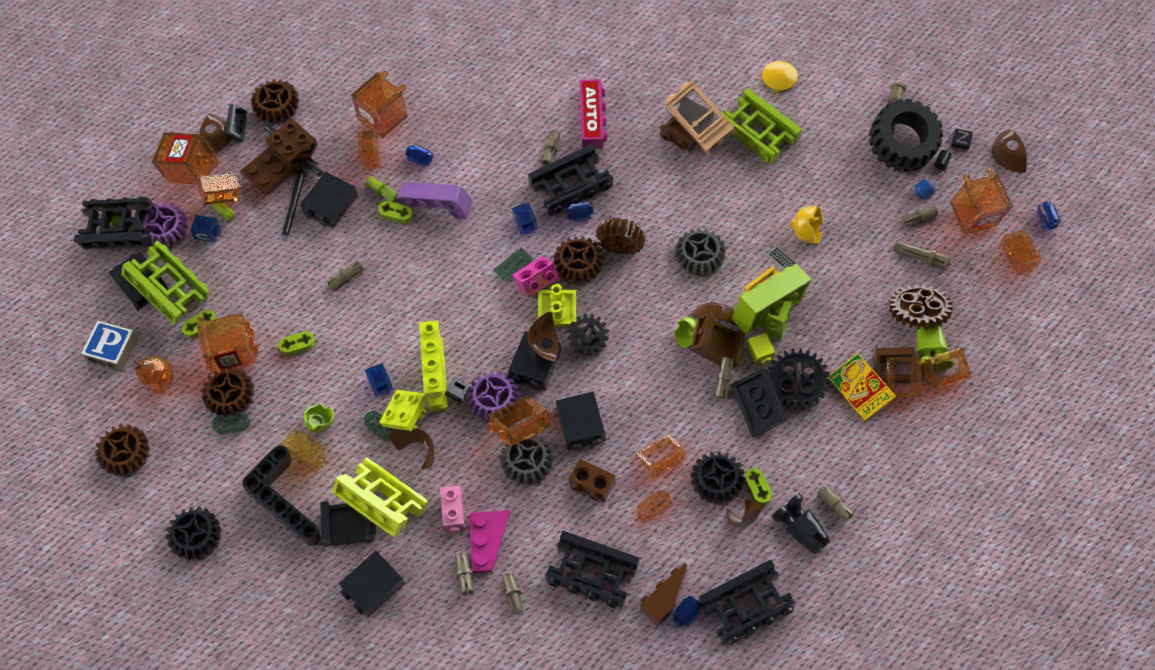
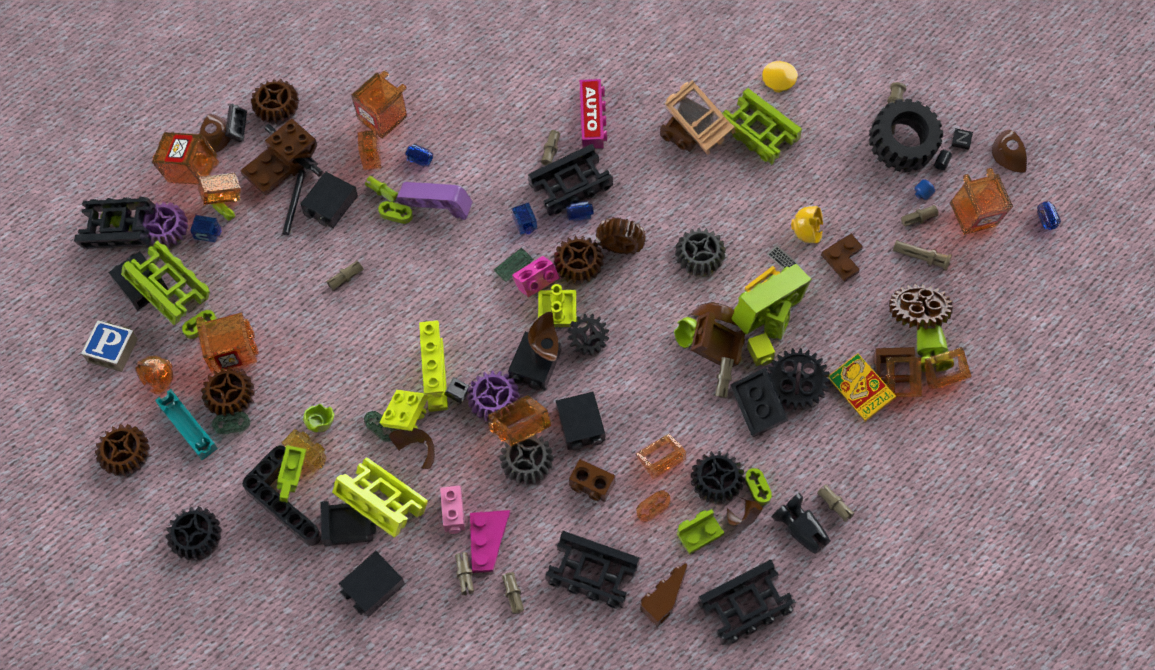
lime beam [278,331,315,356] -> none
clear blue brick [365,363,393,397] -> none
clear blue brick [672,596,702,628] -> none
clear orange brick [1000,229,1041,275] -> none
none -> teal piece [155,389,218,460]
none -> lime hinge [277,445,306,502]
none -> lime bracket [677,509,724,555]
none -> reddish brown plate [821,233,863,282]

